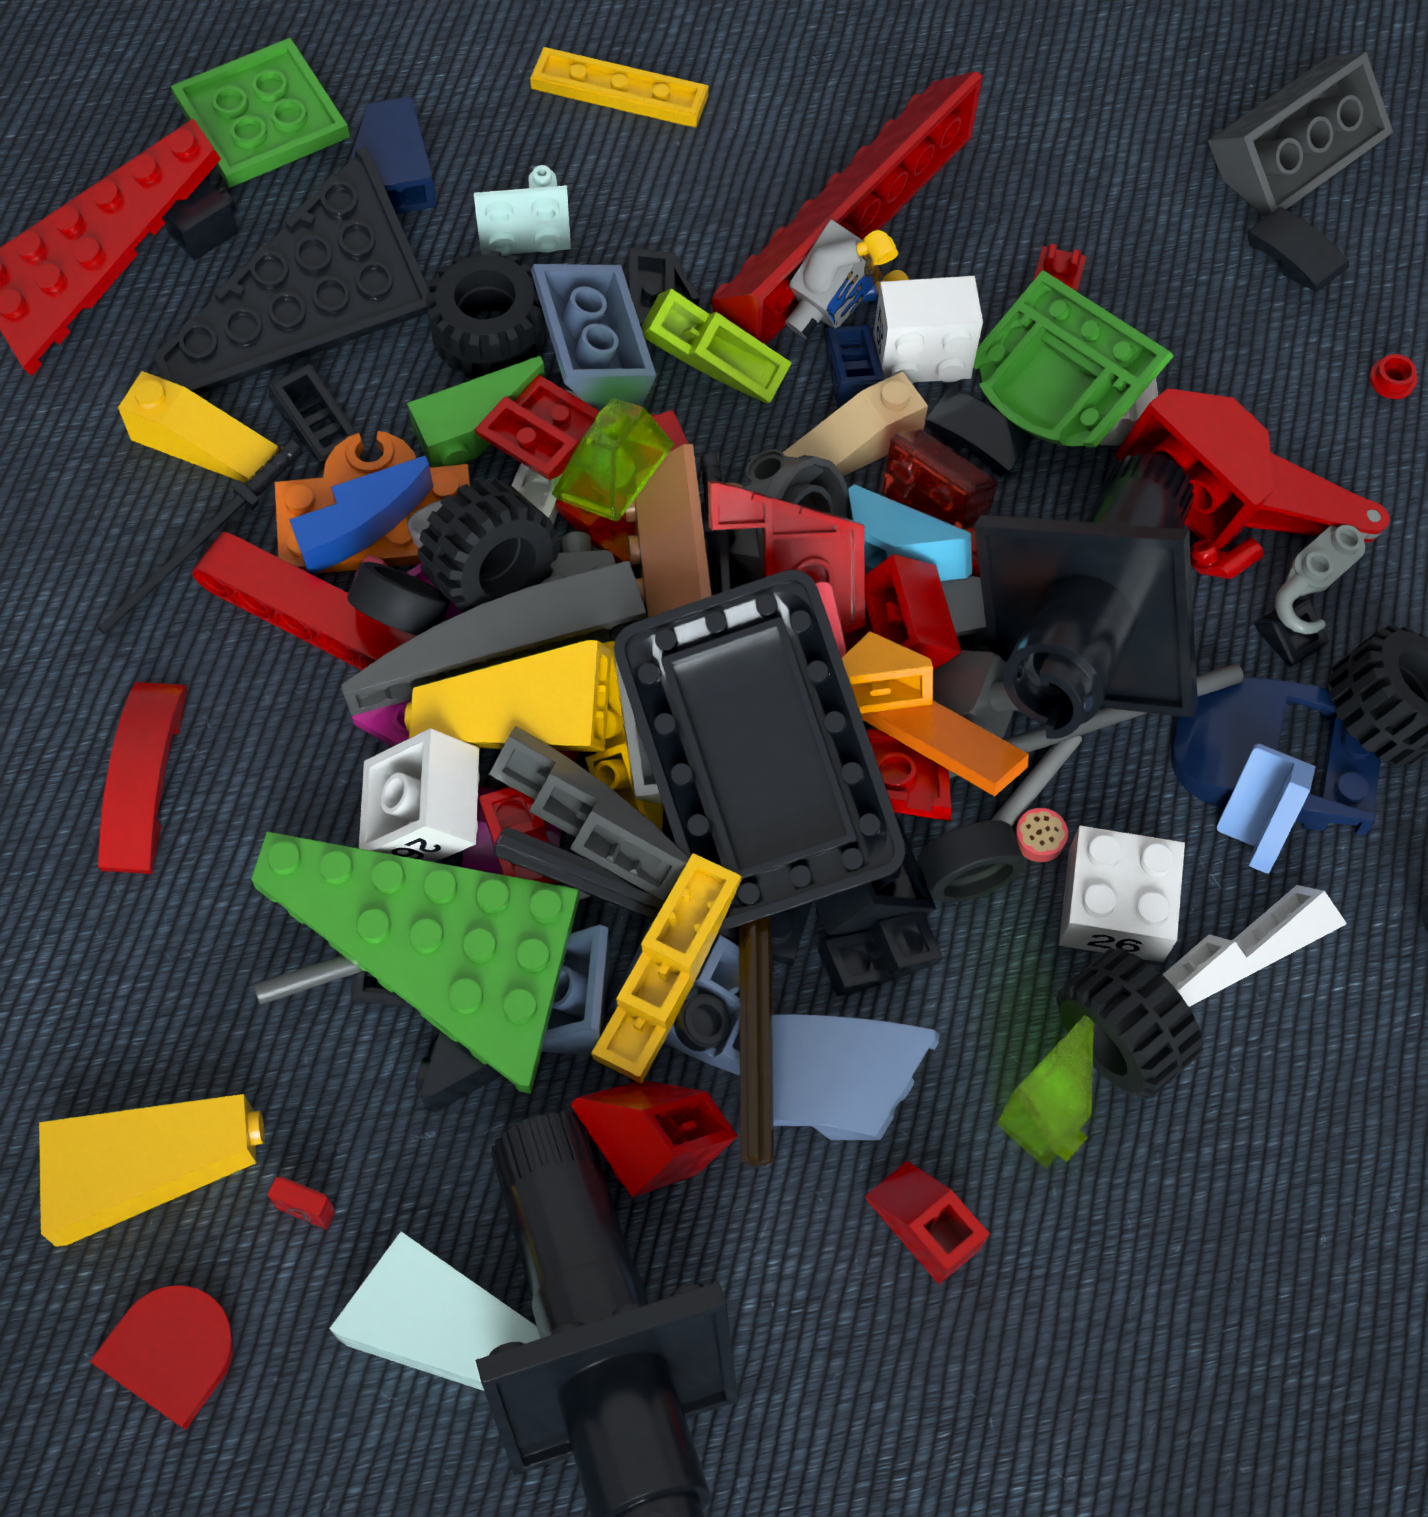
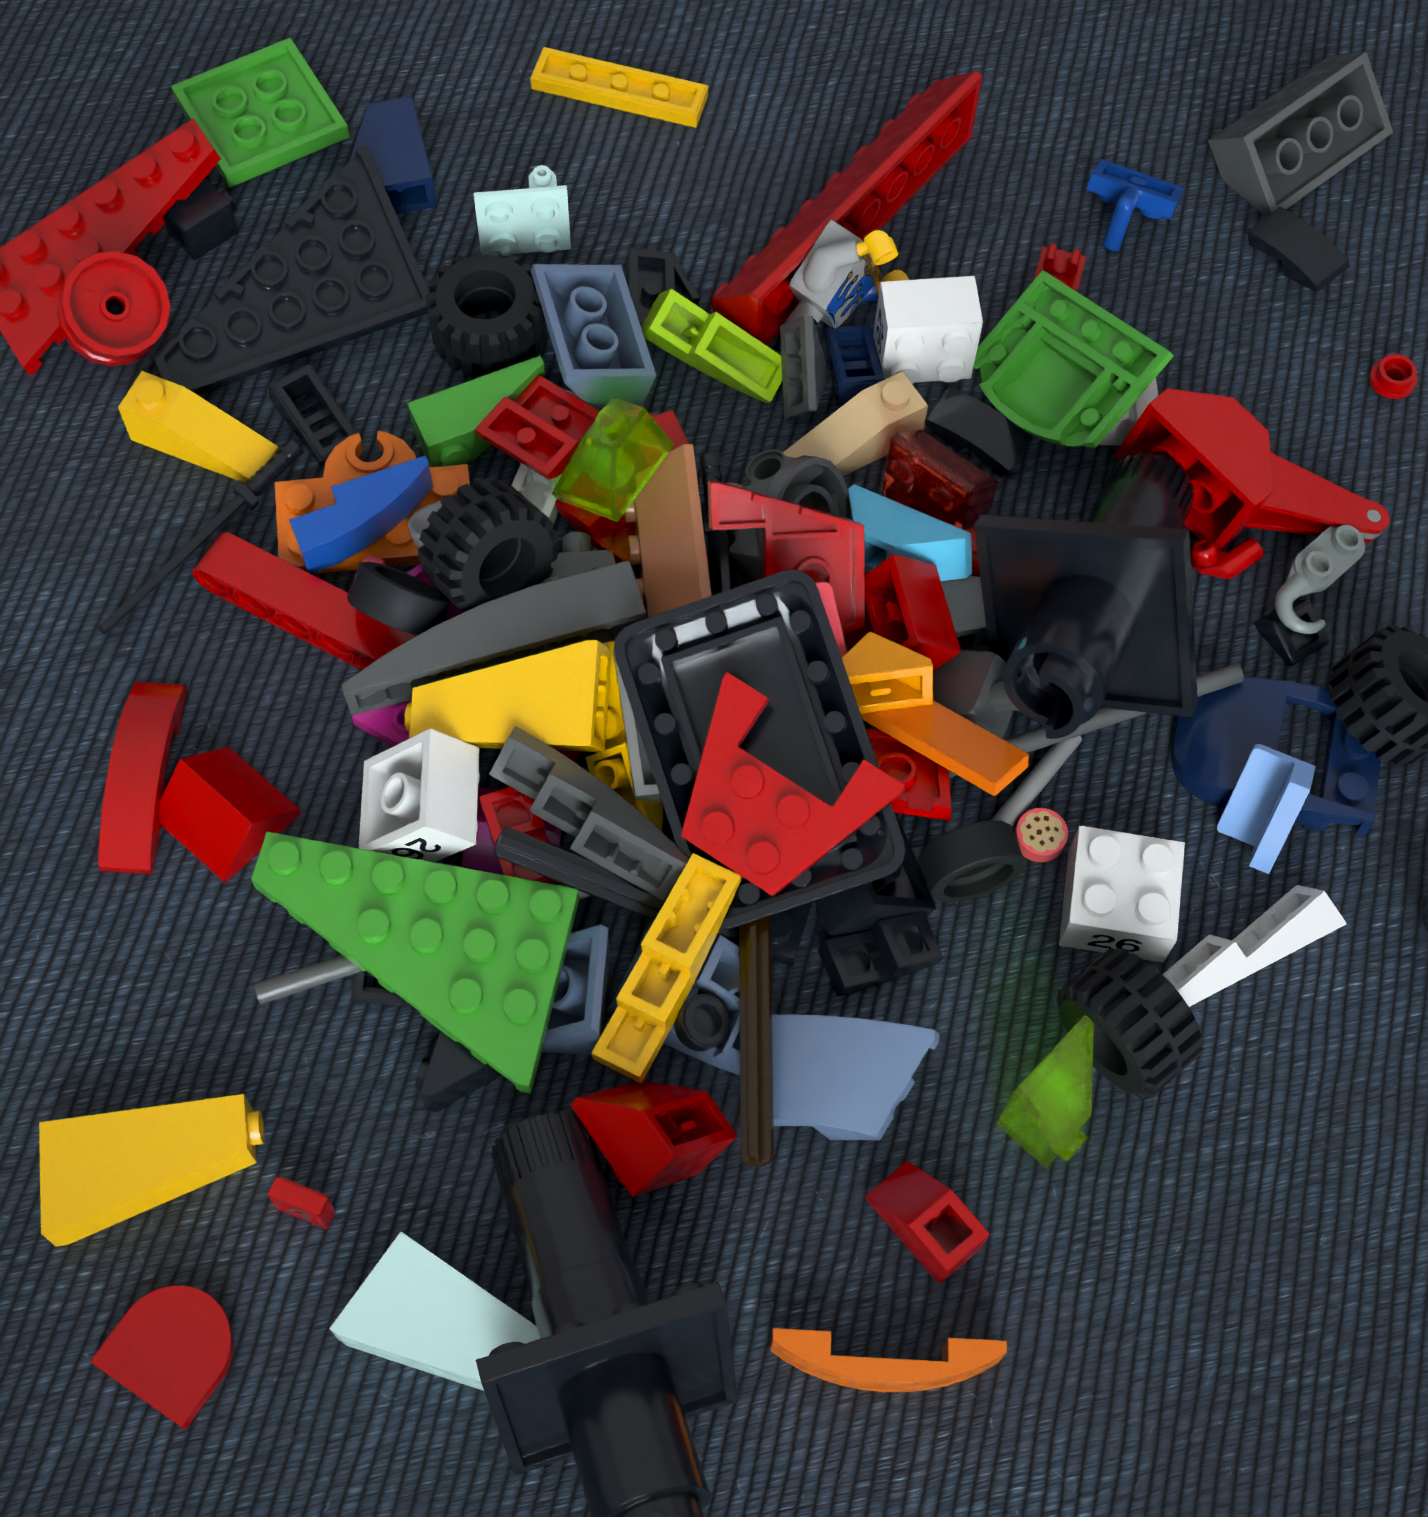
none -> red wheel [57,251,170,367]
none -> red slope [157,747,301,883]
none -> red wing [681,672,906,897]
none -> orange slope [770,1328,1007,1392]
none -> dark grey slope [780,315,829,419]
none -> blue plate [1086,159,1185,251]

